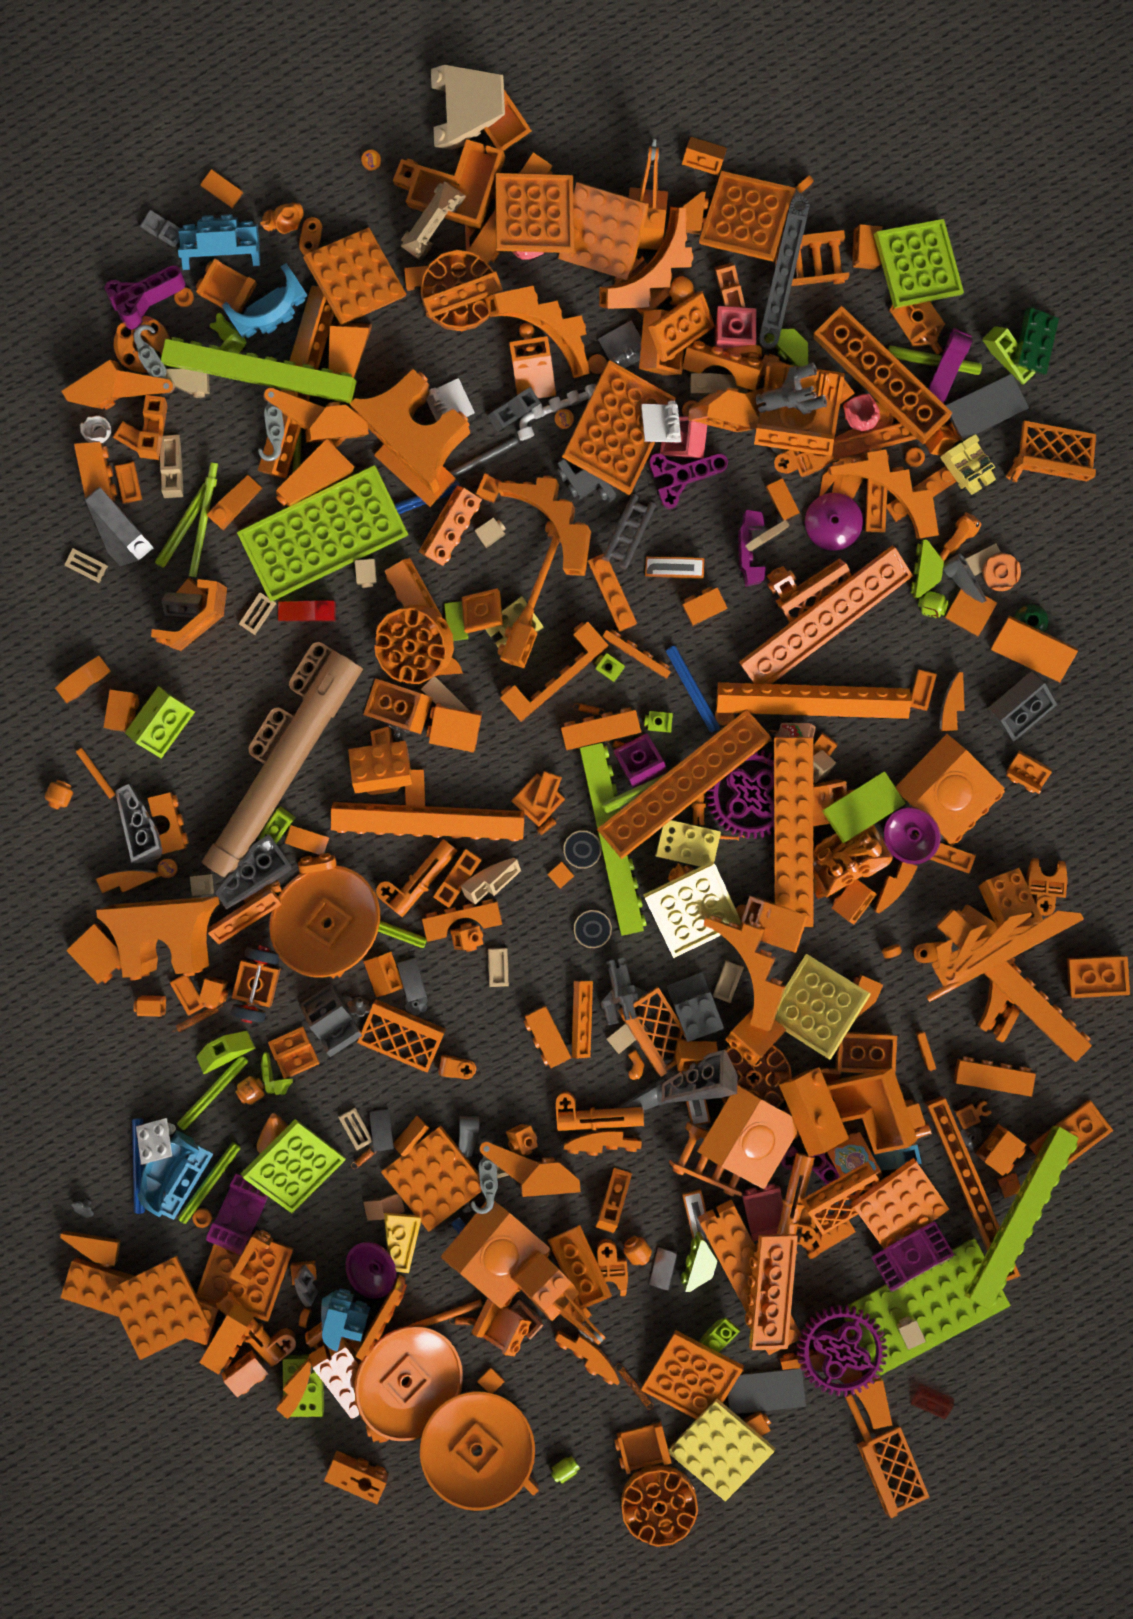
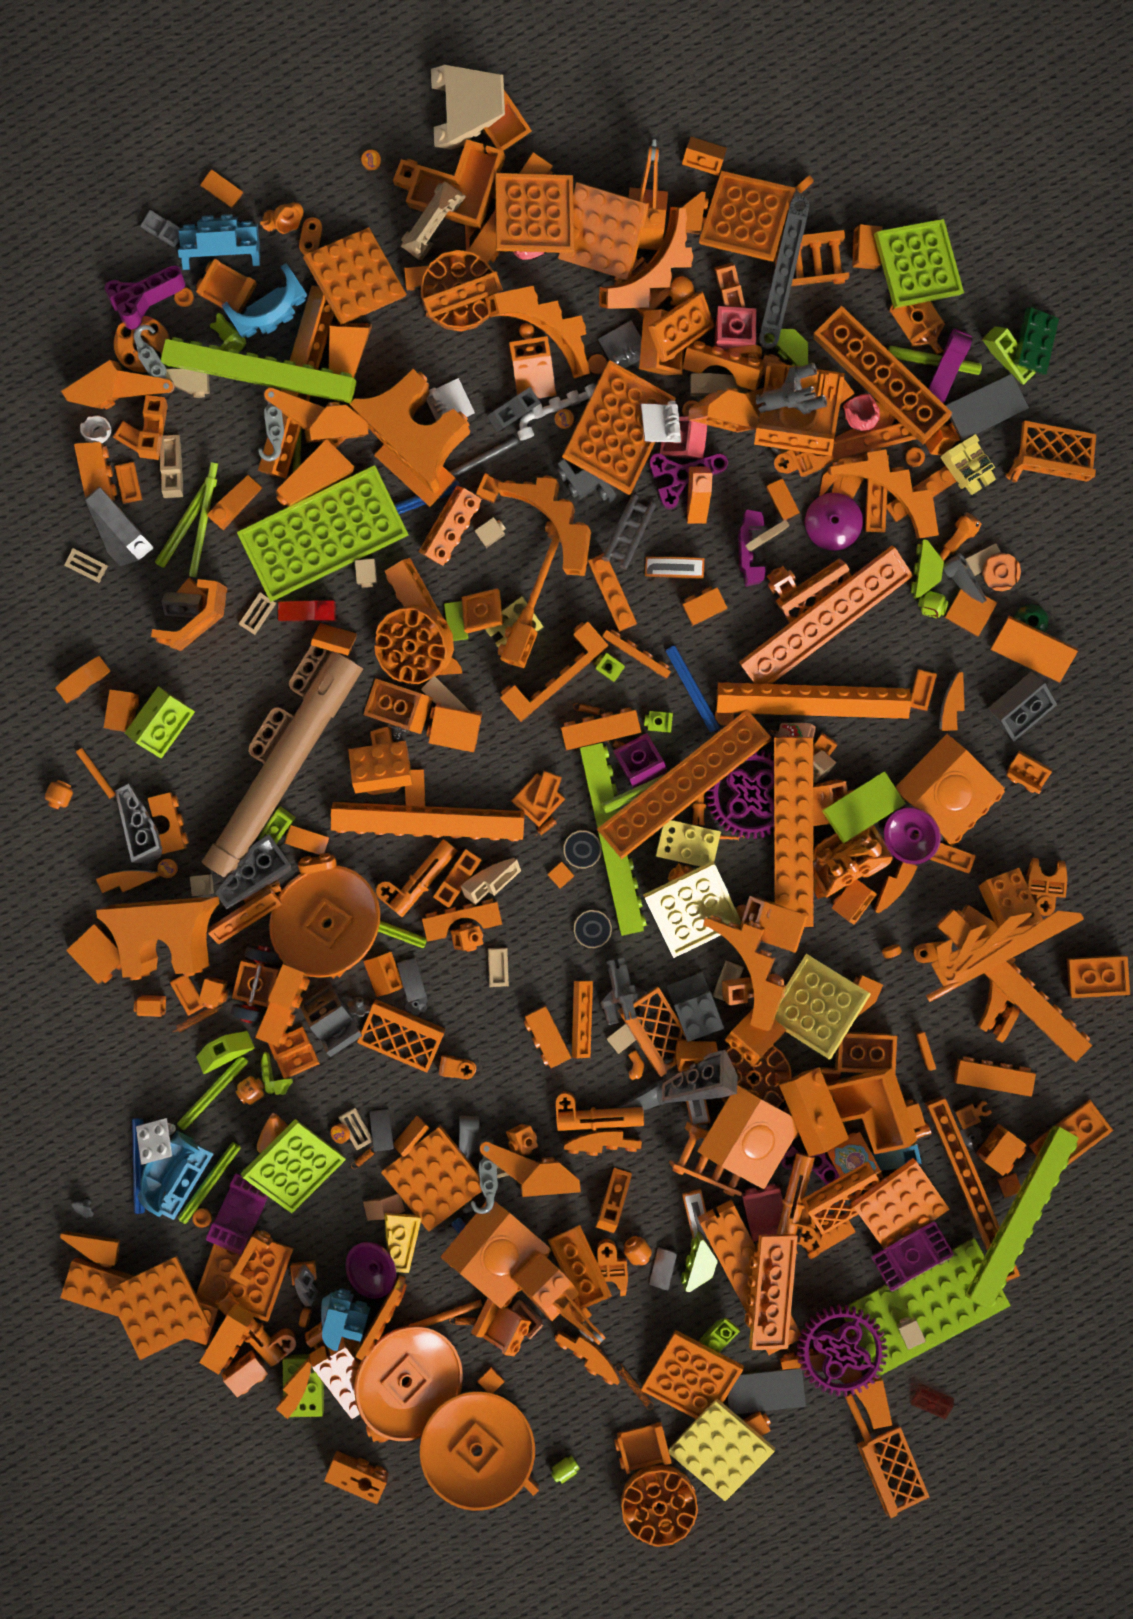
none -> orange piece [255,964,310,1047]
none -> orange tile [311,623,357,655]
none -> orange tile [331,1123,350,1144]
none -> orange slope [687,467,712,524]
none -> orange arch [722,974,785,1005]

